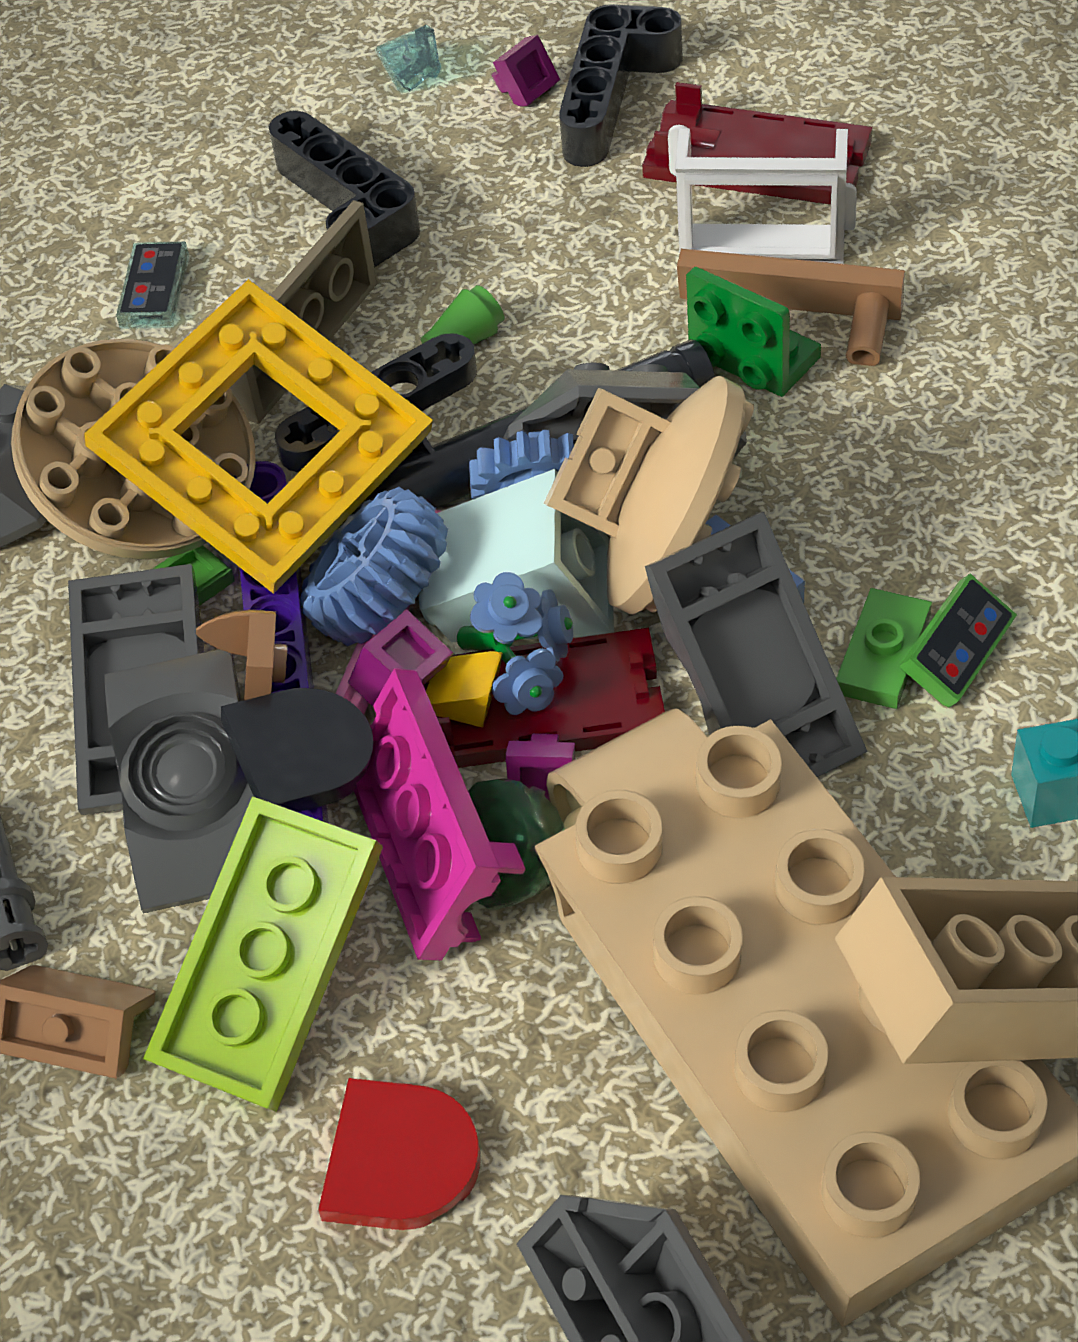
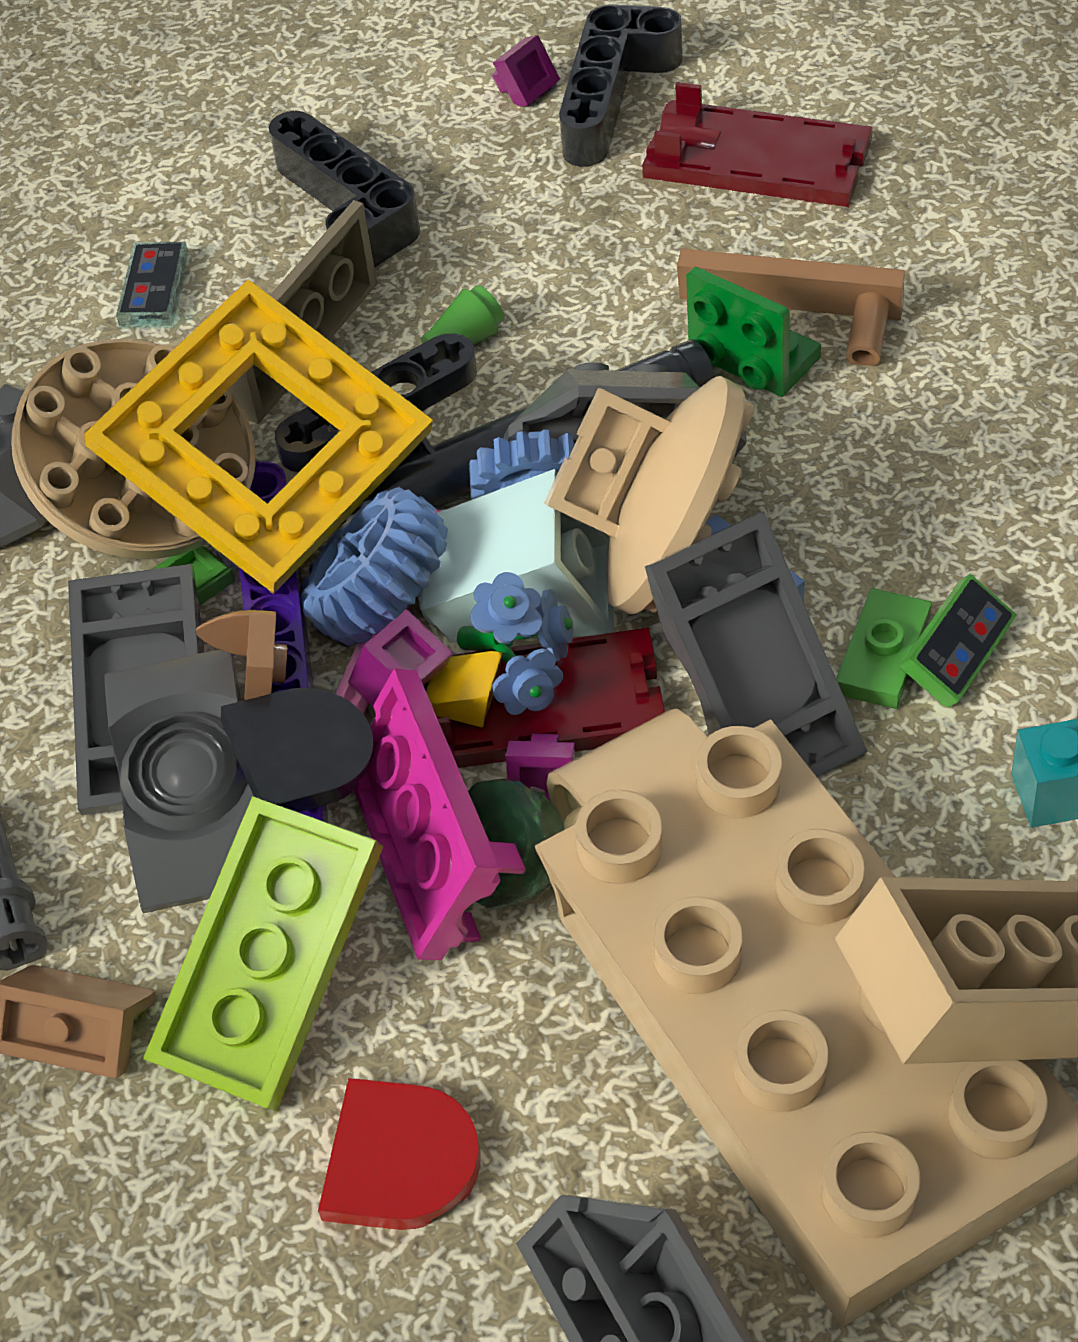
clear light blue piece [375,25,441,93] -> none
white piece [668,125,857,264] -> none

